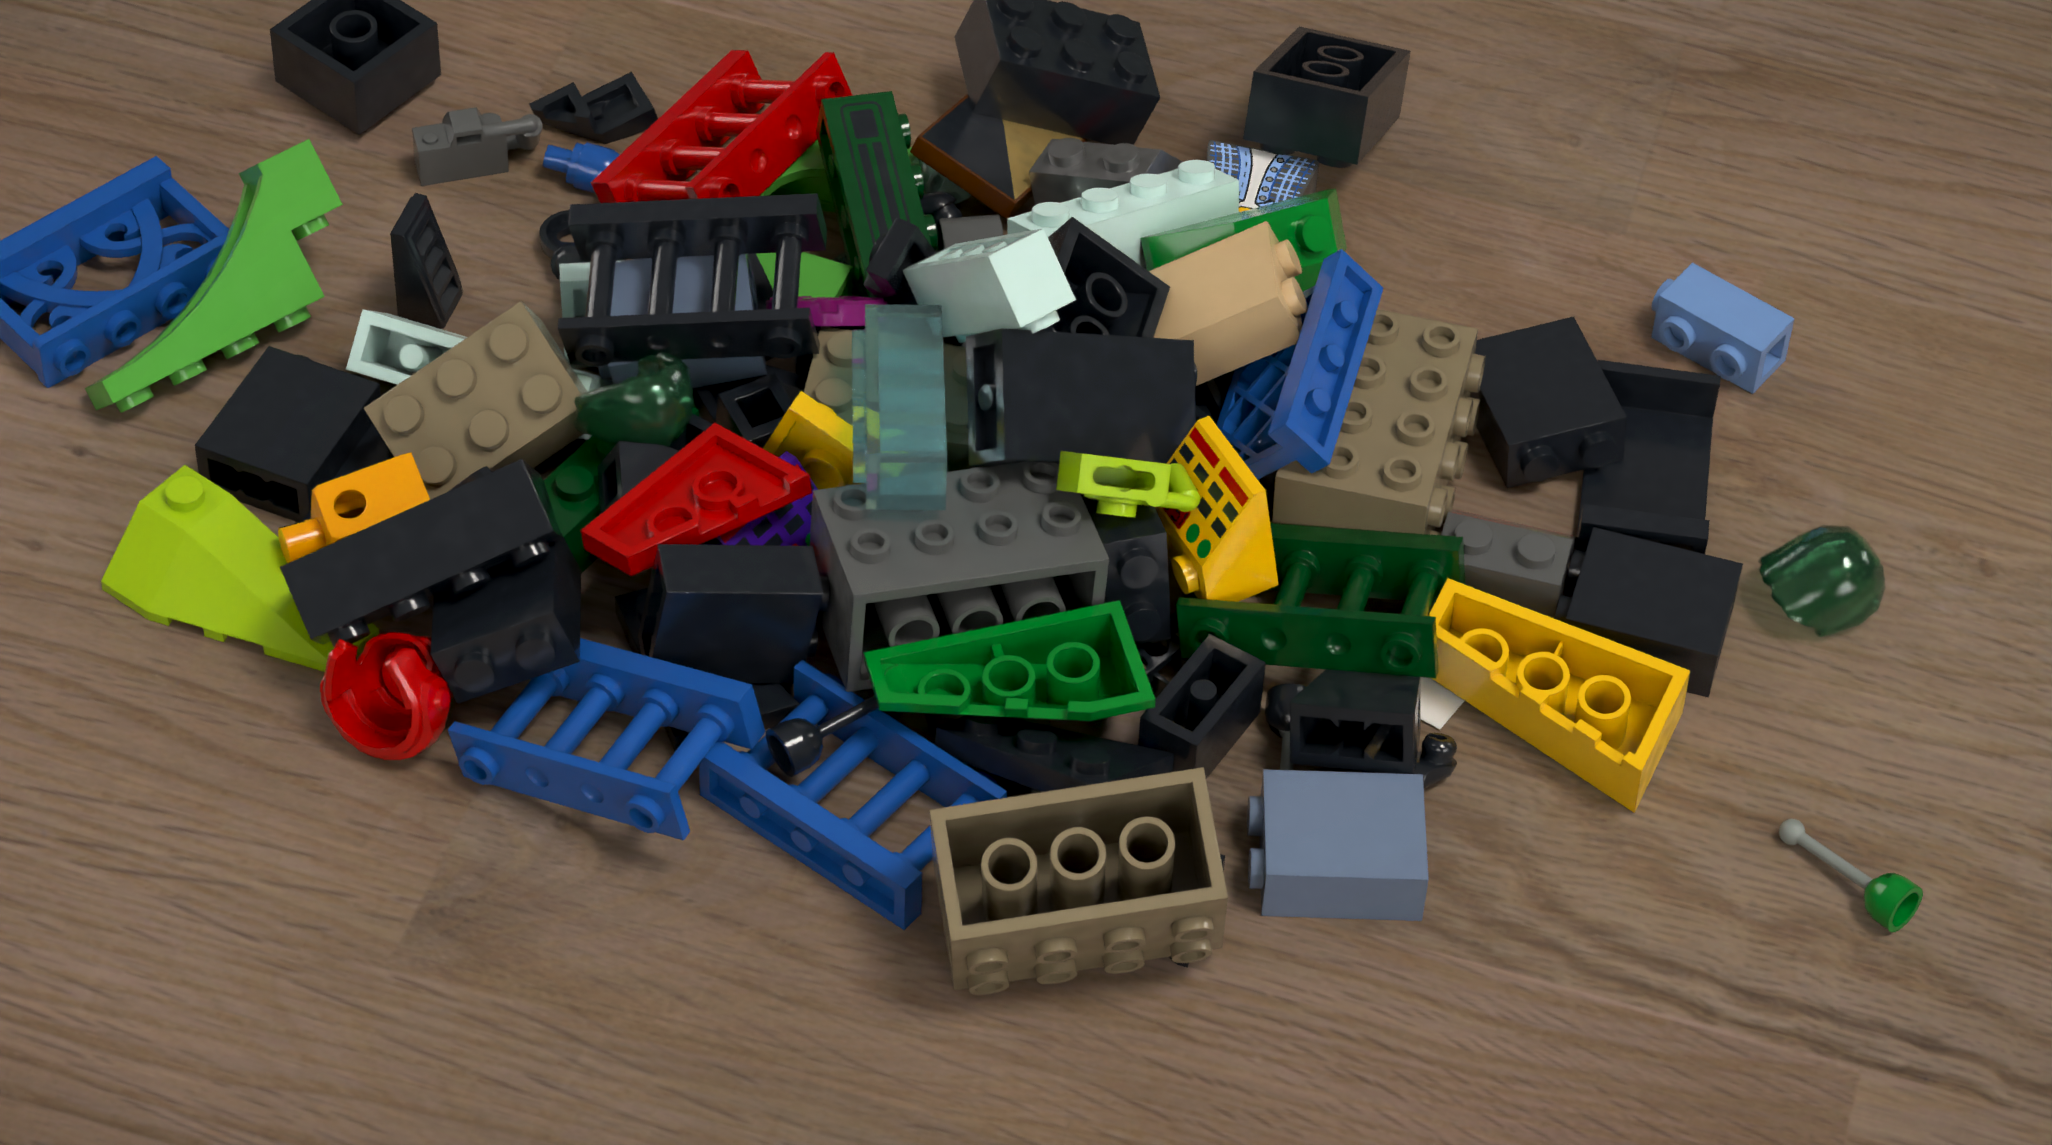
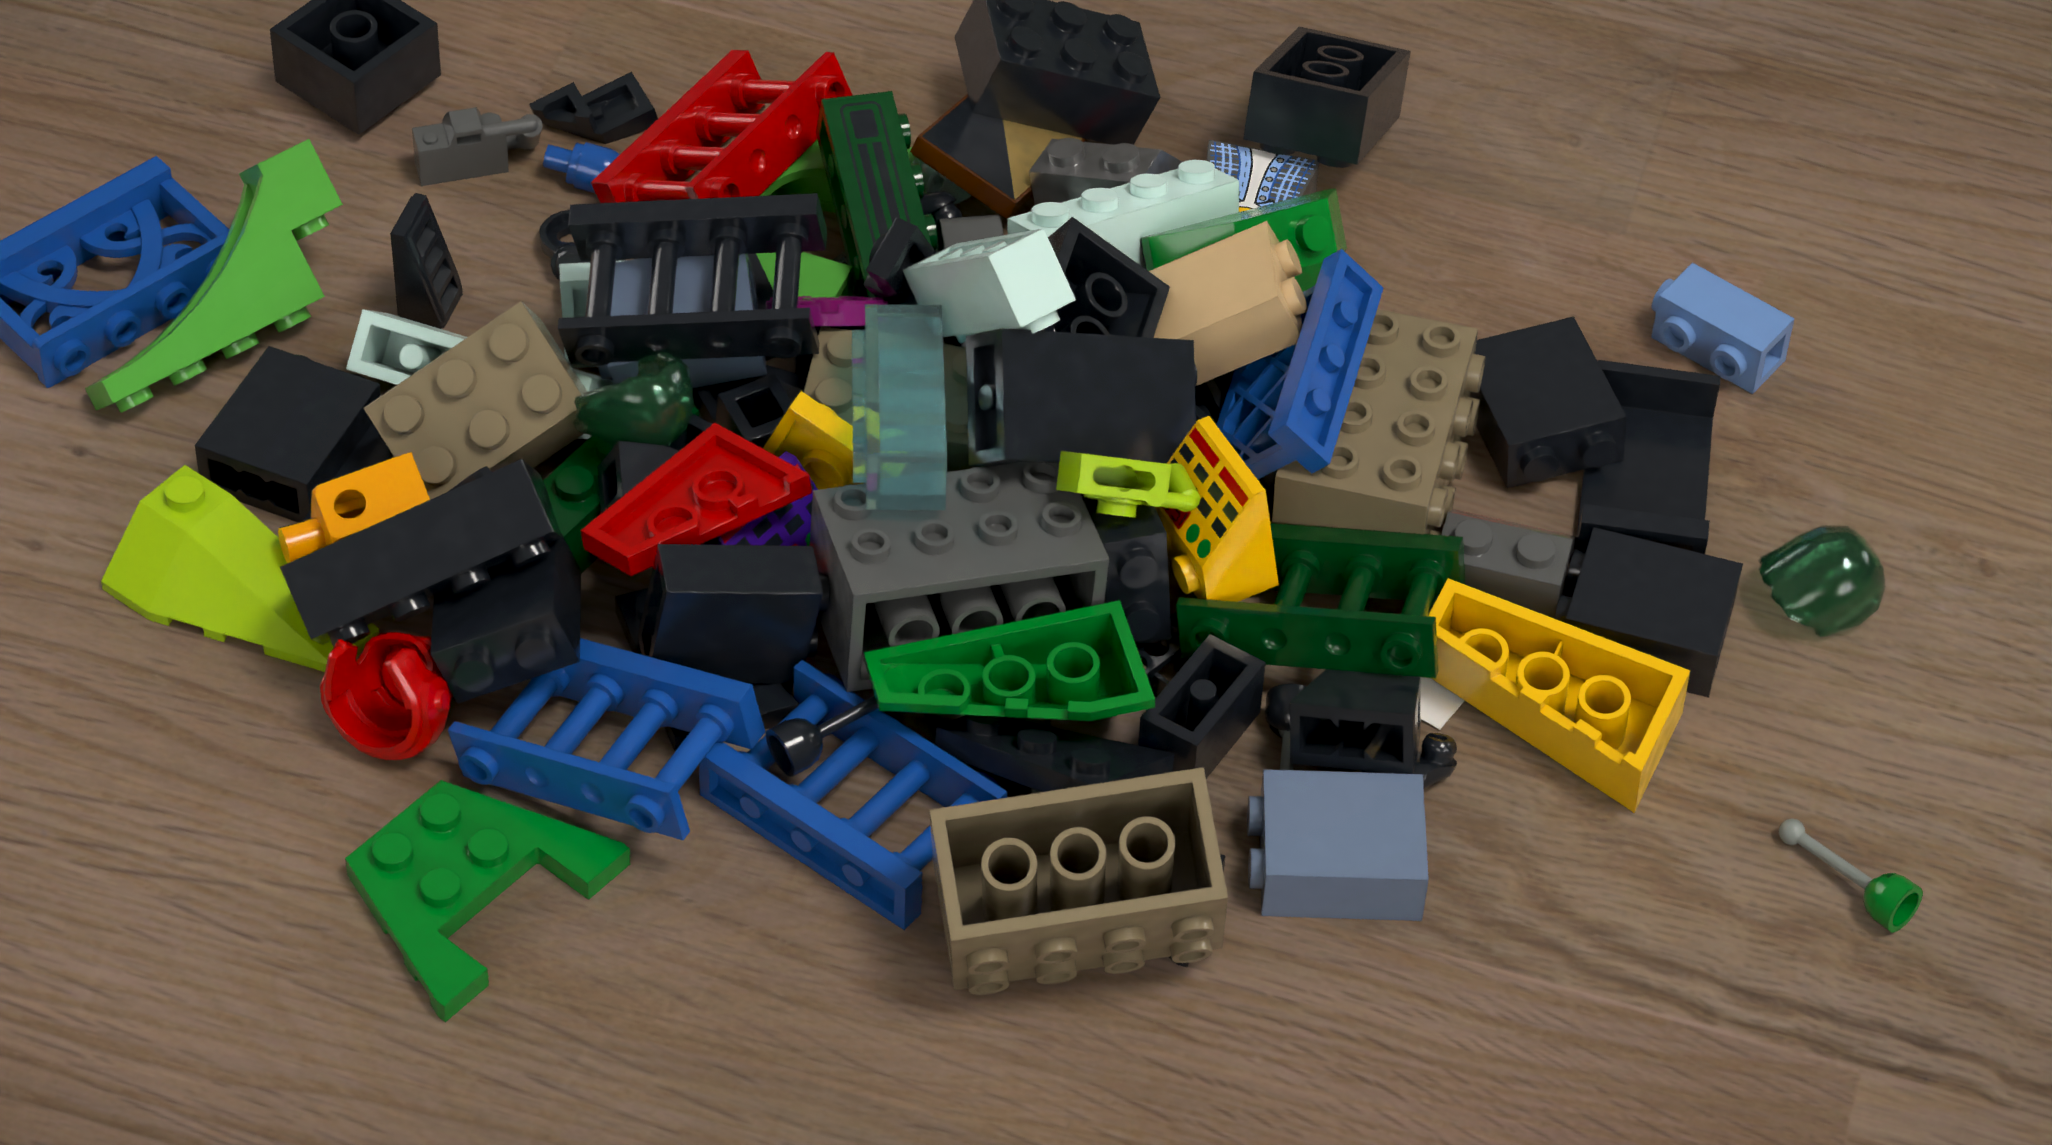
none -> green wing [345,780,630,1023]

